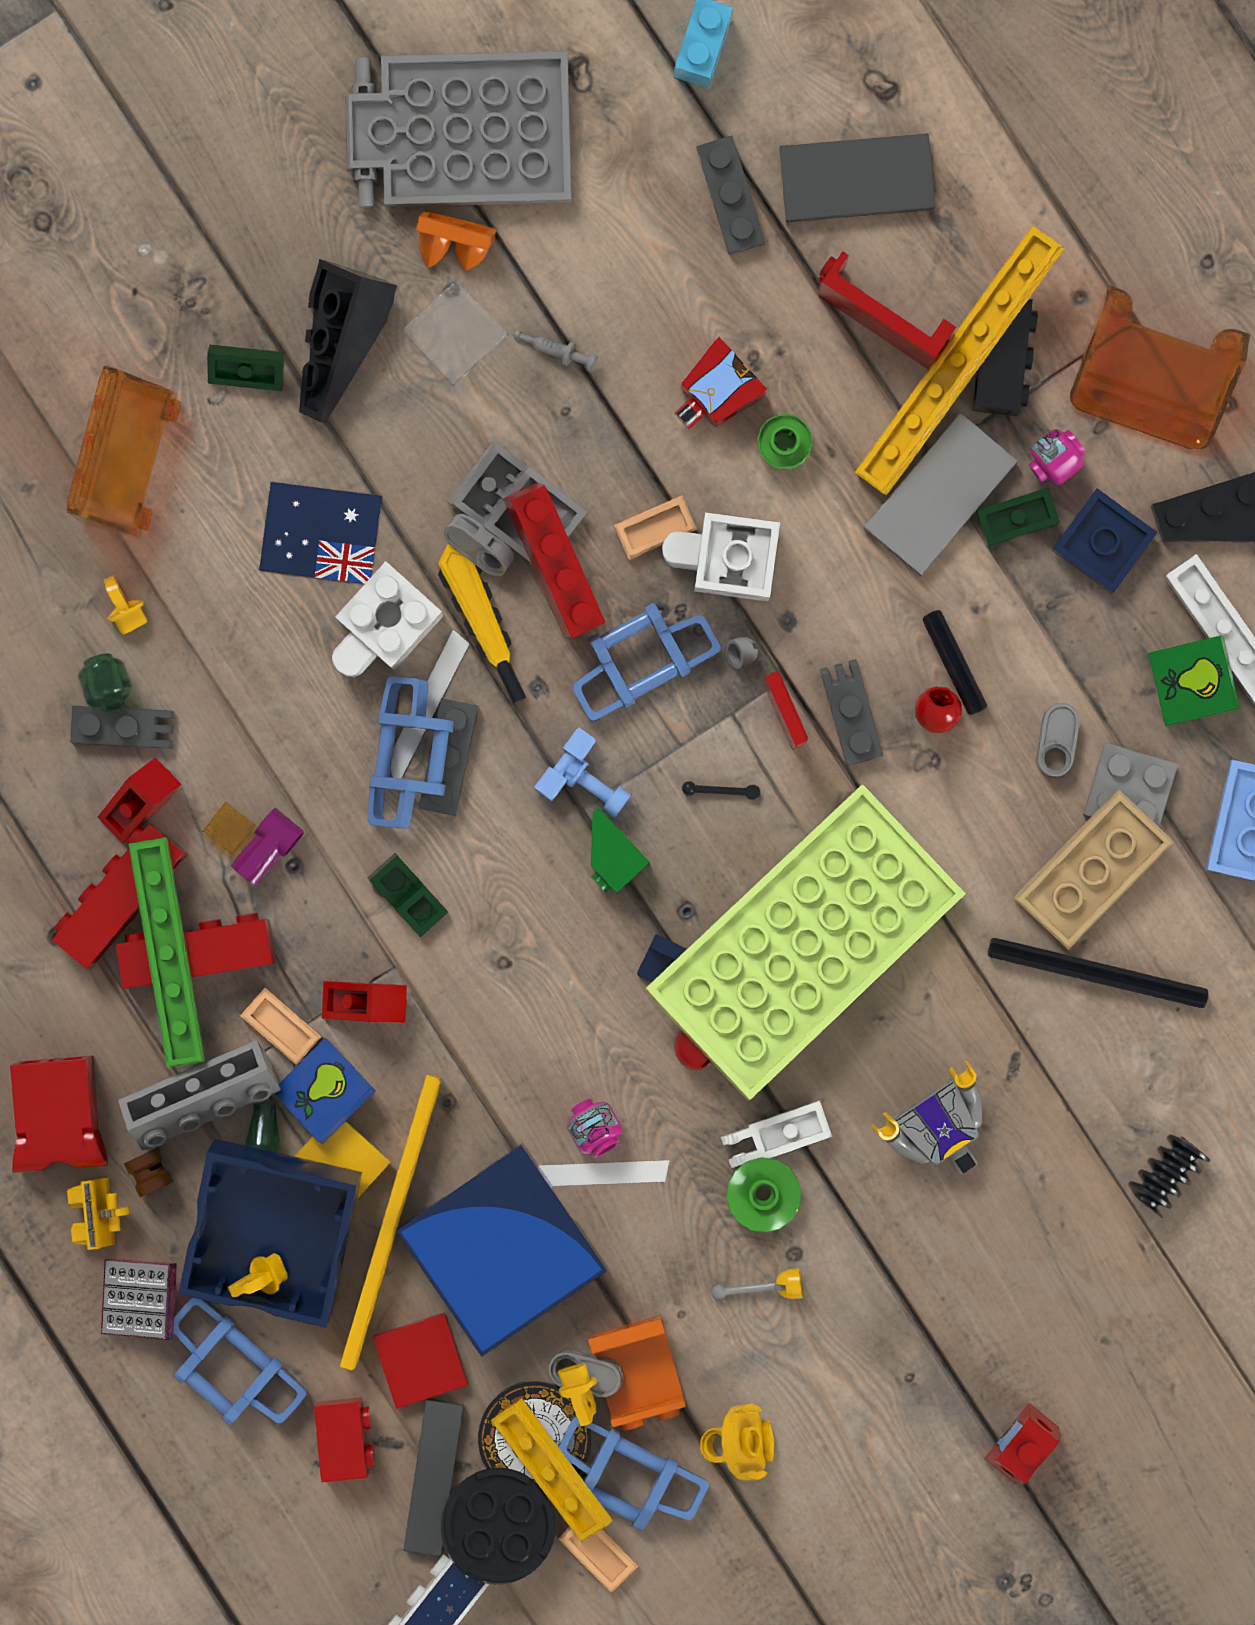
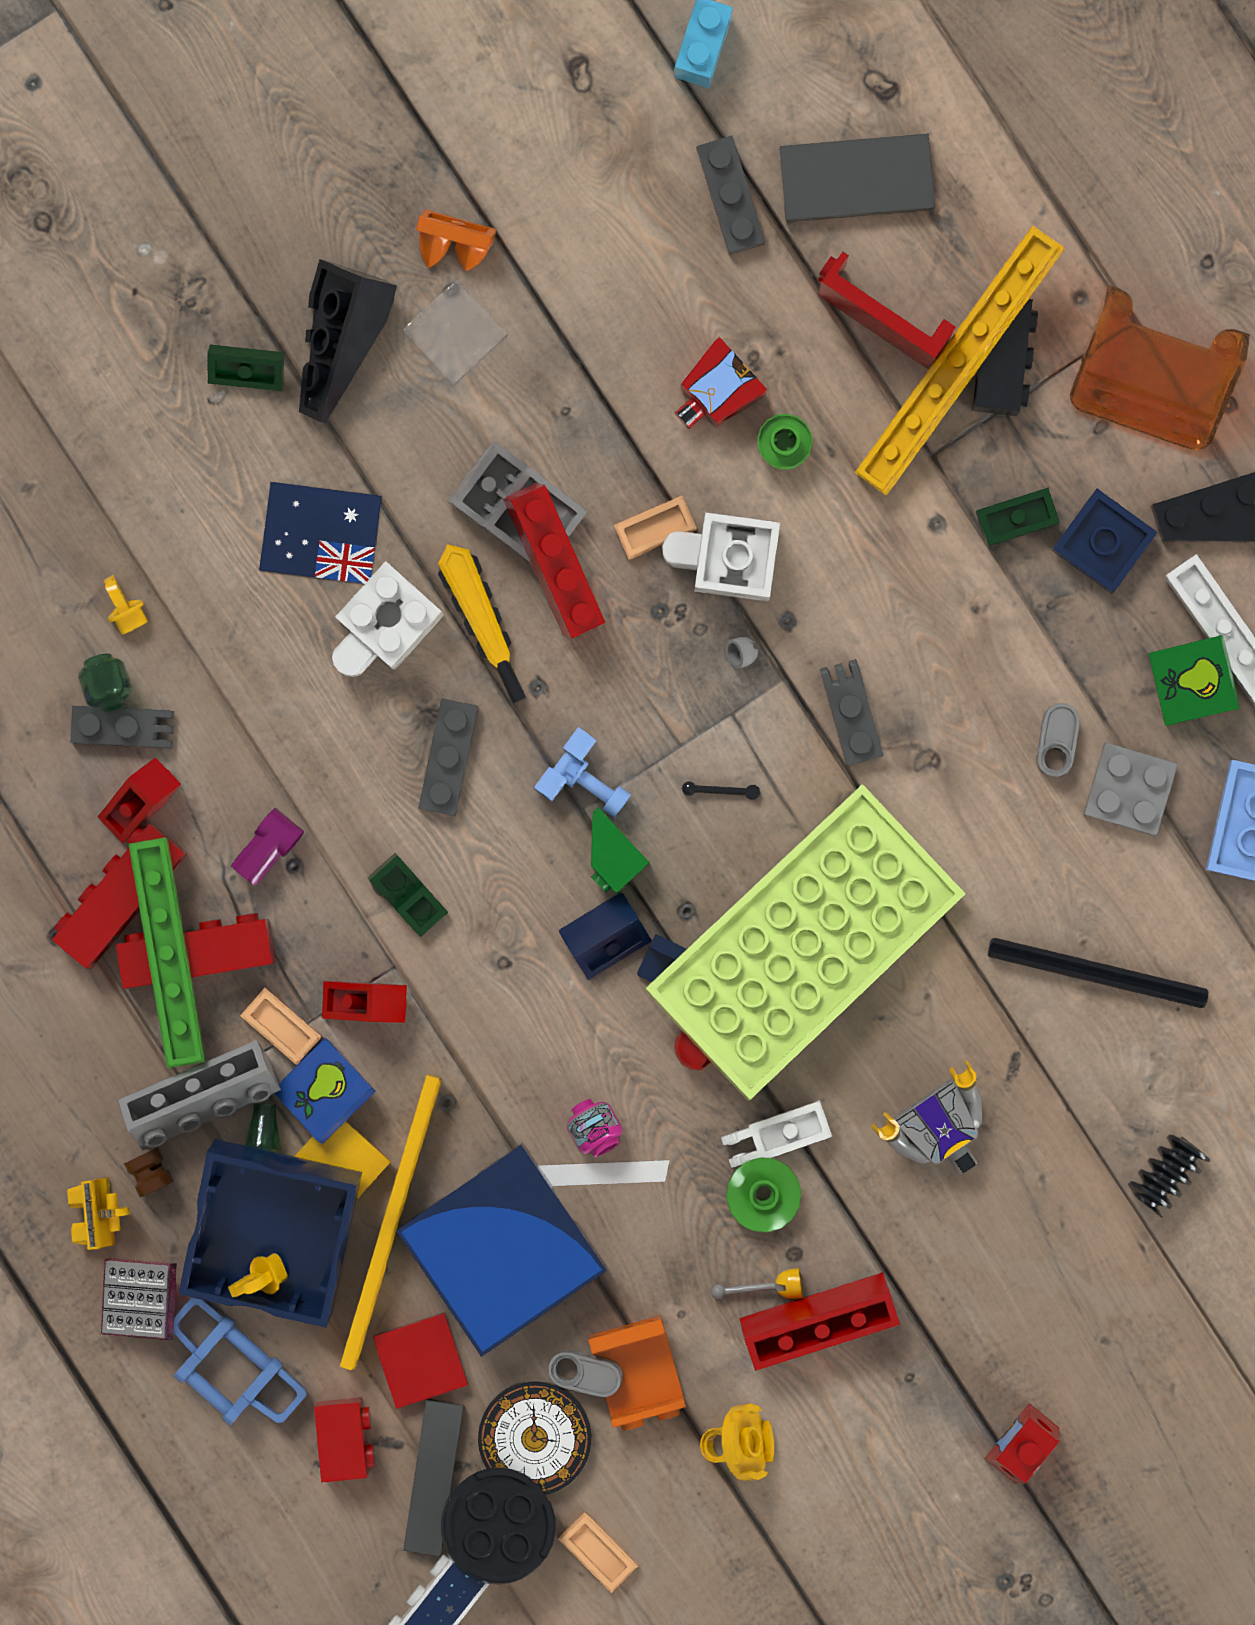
red piece [10,1055,108,1173] -> none
clear orange windscreen [67,365,181,538] -> none
clear yellow tile [202,802,256,855] -> none
light grey plate [345,51,572,209] -> none
medium blue bar [368,676,454,829] -> none
white sticker [391,630,469,779] -> none
light grey piece [444,514,514,577] -> none
yellow tile [491,1398,613,1543] -> none
light grey piece [513,331,598,372] -> none
yellow piece [558,1363,597,1426] -> none
medium blue bar [558,1415,709,1531] -> none
medium blue bar [573,602,721,721] -> none
red tile [762,671,809,750] -> none
light grey tile [864,413,1018,576] -> none
red piece [915,686,962,733] -> none
black axle [923,610,987,715] -> none
tan tile [1014,789,1174,950] -> none
dark pink head [1029,429,1086,485] -> none
none -> dark blue panel [559,893,652,980]
none -> red brick [739,1272,900,1371]

